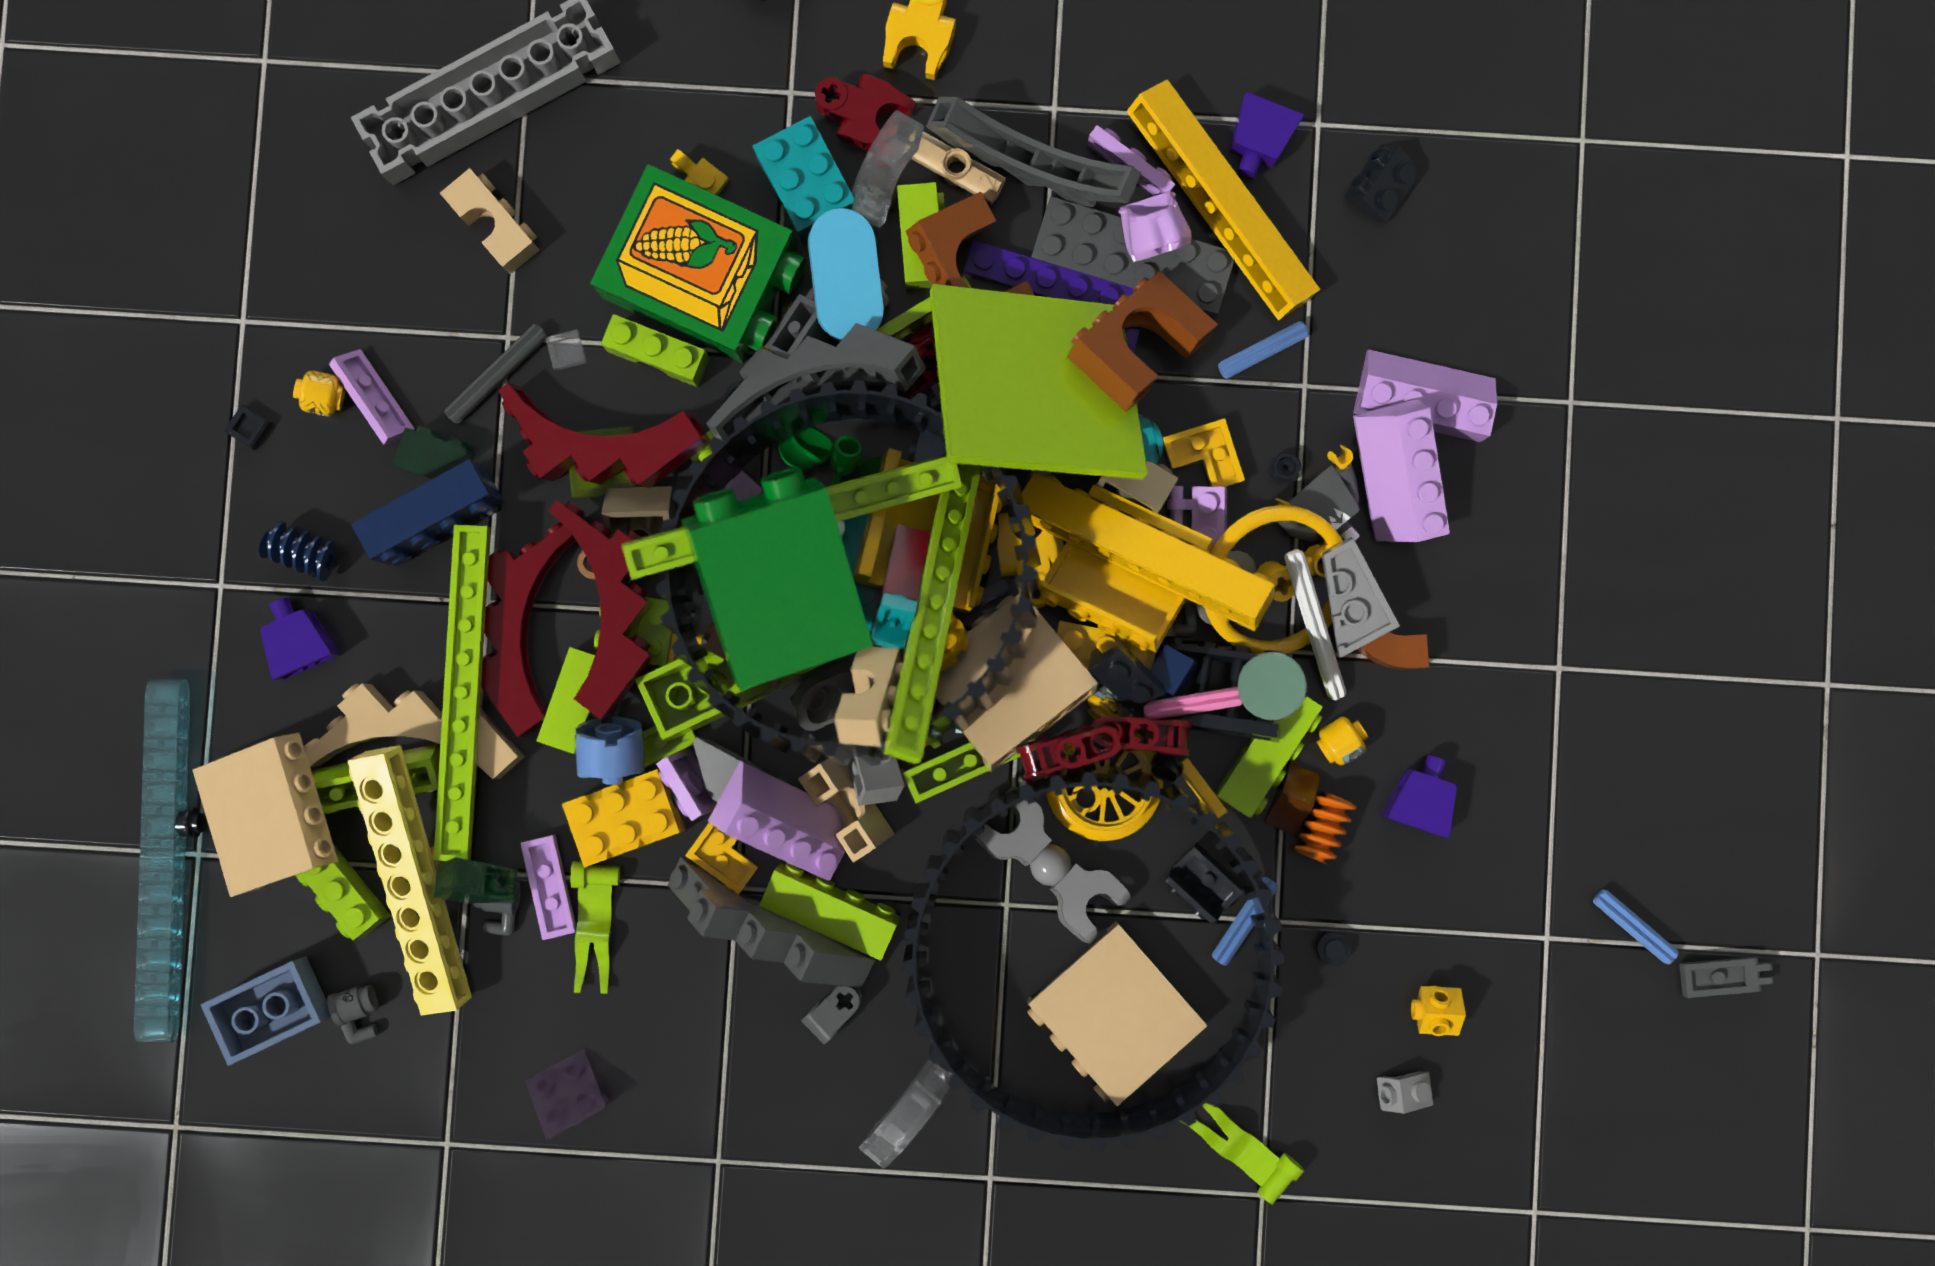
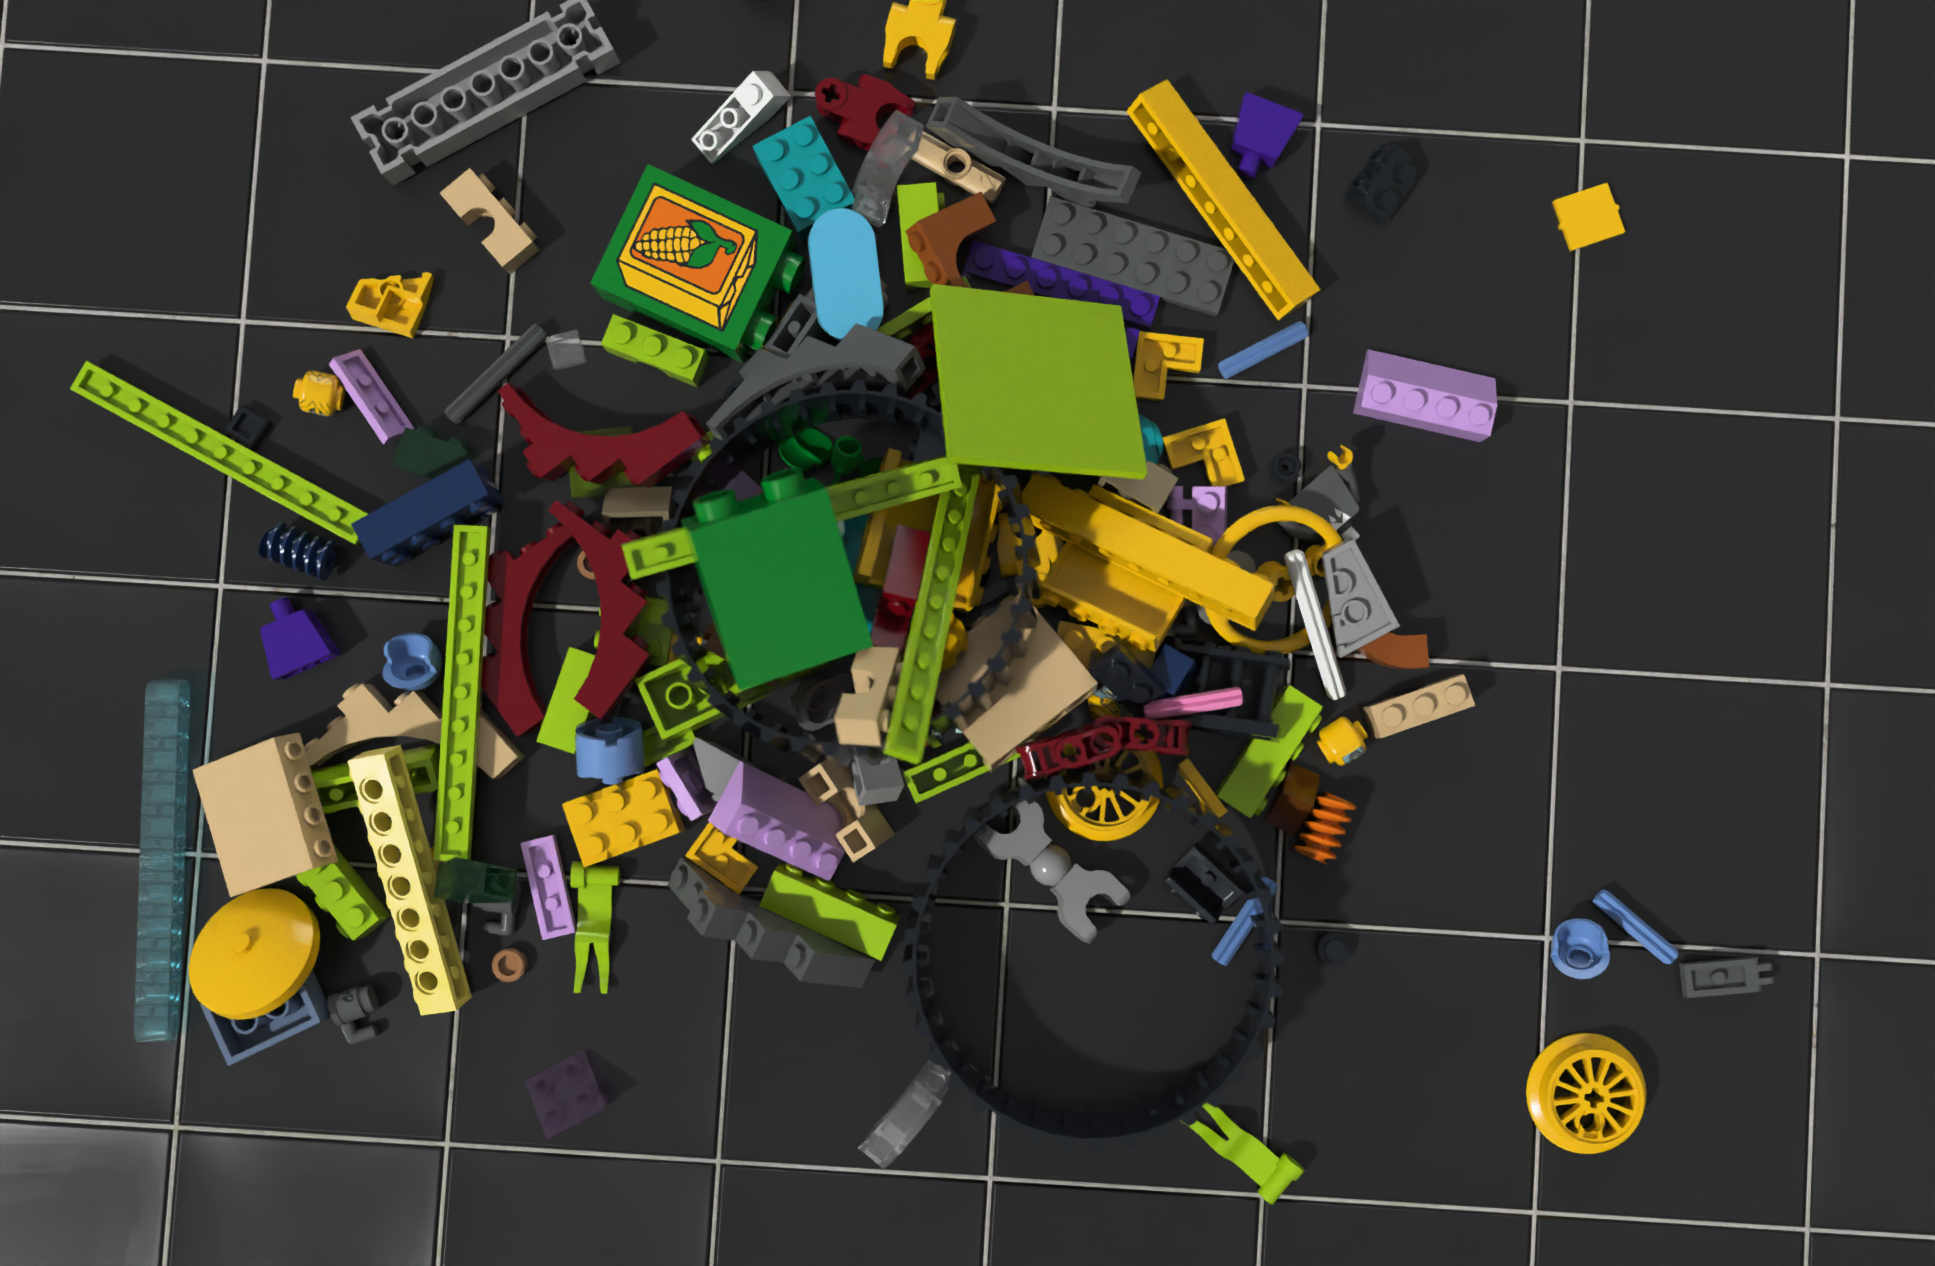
black plate [175,807,206,840] -> none
yellow plate [670,149,729,196] -> none
dark grey piece [801,986,863,1045] -> none
teal bracket [871,593,918,651] -> none
tan panel [1027,922,1207,1106] -> none
dark orange arch [1068,271,1218,412] -> none
lavender plate [1087,125,1175,196] -> none
lavender piece [1118,191,1192,262] -> none
black plate [1151,754,1184,782] -> none
sand green tile [1238,652,1307,720] -> none
lavender slope [1353,399,1450,542] -> none
light grey bracket [1377,1071,1433,1114] -> none
dark purple torso [1381,755,1457,838] -> none
yellow brick [1411,986,1466,1036] -> none
none -> lime plate [70,361,368,546]
none -> yellow dish [189,888,320,1020]
none -> yellow slope [346,272,434,338]
none -> medium blue helmet [382,633,442,691]
none -> medium nougat tile [492,948,528,982]
none -> white slope [691,71,791,164]
none -> yellow plate [1133,331,1204,402]
none -> tan arch [1362,674,1475,738]
none -> yellow piece [1526,1033,1646,1154]
none -> medium blue helmet [1550,918,1610,979]
none -> yellow piece [1552,183,1625,252]

